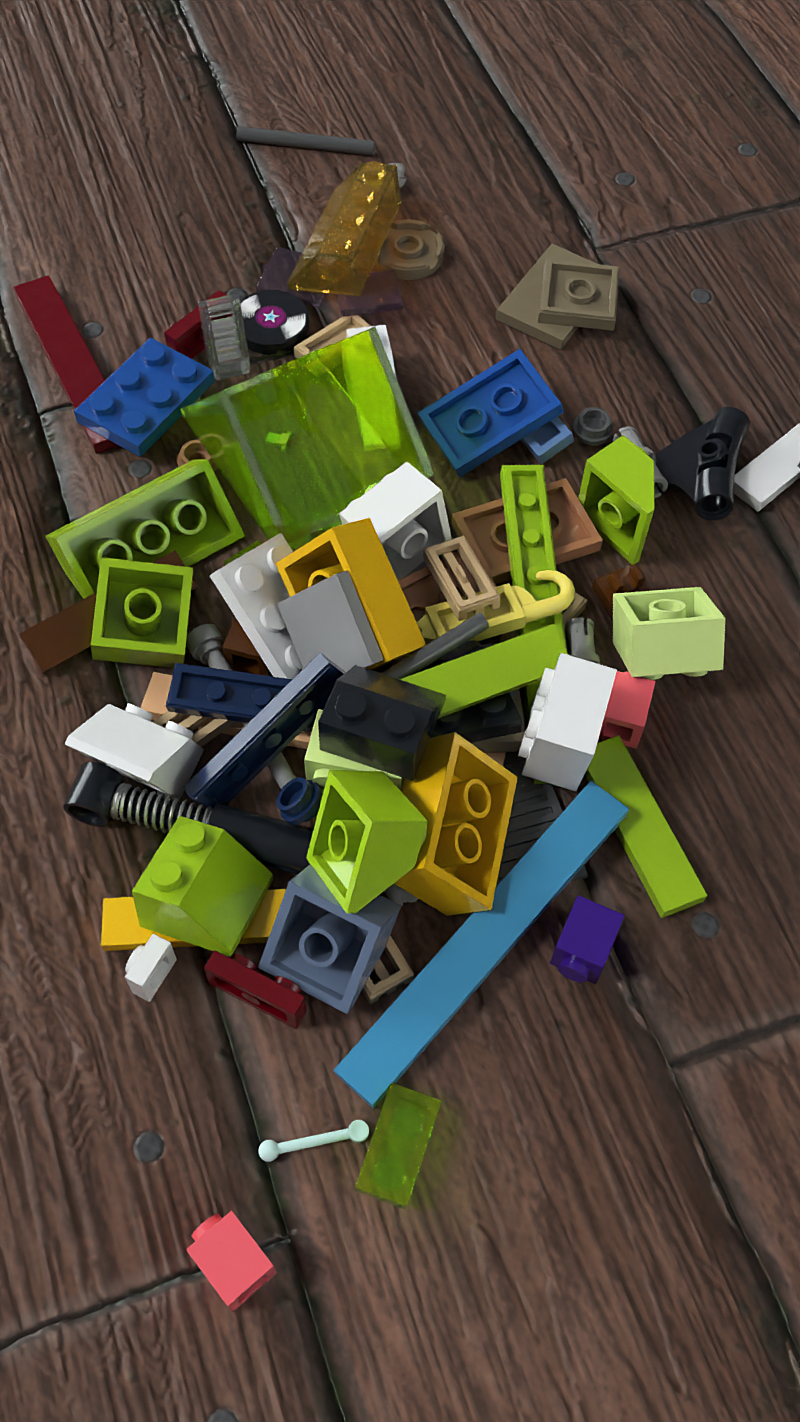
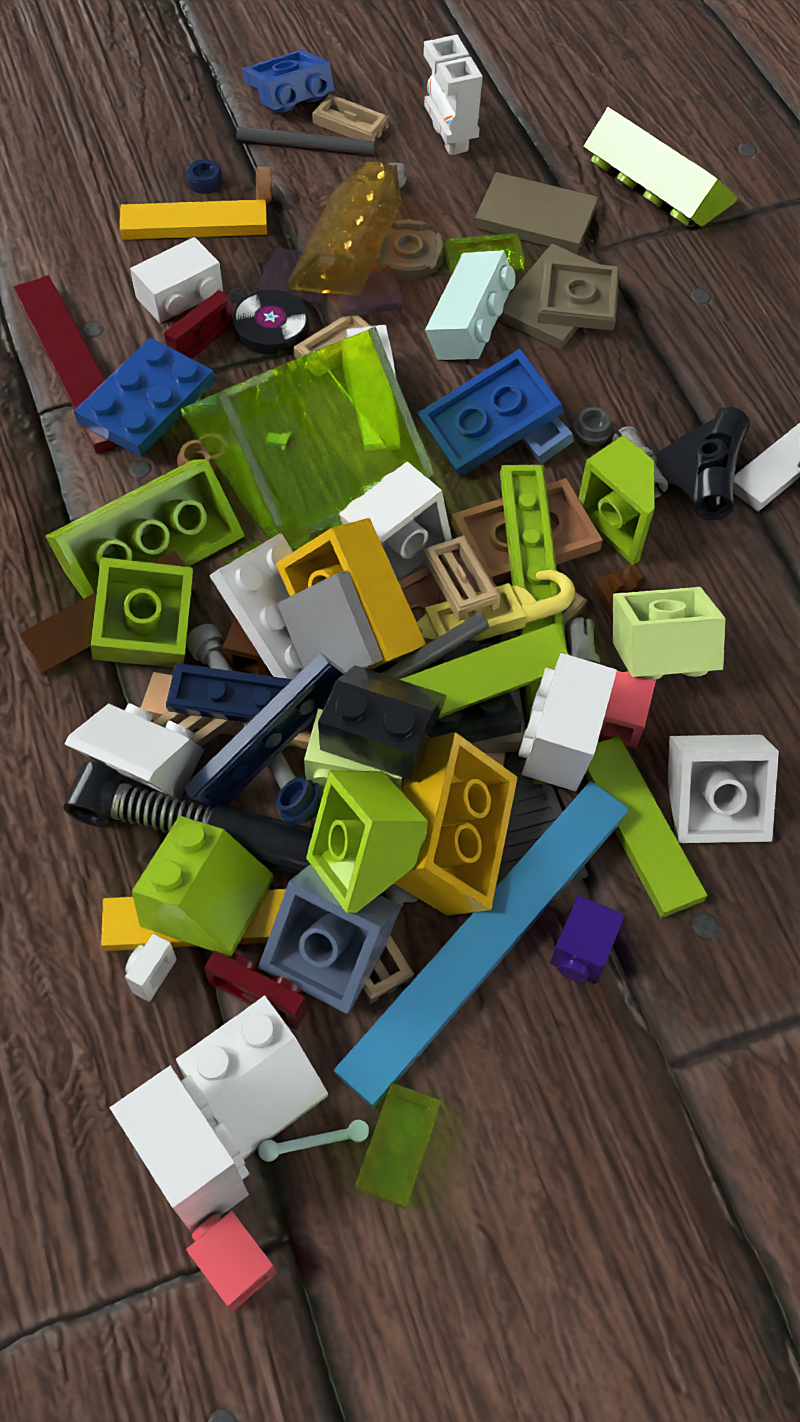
clear slope [198,294,250,380] -> none
none -> white brick [109,1065,250,1234]
none -> yellow tile [119,200,267,240]
none -> white brick [130,237,223,323]
none -> white slope [176,996,329,1160]
none -> dark blue tile [186,159,223,194]
none -> blue plate [242,49,335,113]
none -> medium nougat tile [256,166,272,205]
none -> tan tile [312,94,389,141]
none -> white hips [424,35,483,155]
none -> light aqua brick [425,250,515,360]
none -> clear neon green plate [445,233,525,276]
none -> dark tan tile [474,172,598,254]
none -> slope [584,107,738,227]
none -> white slope [668,735,779,843]

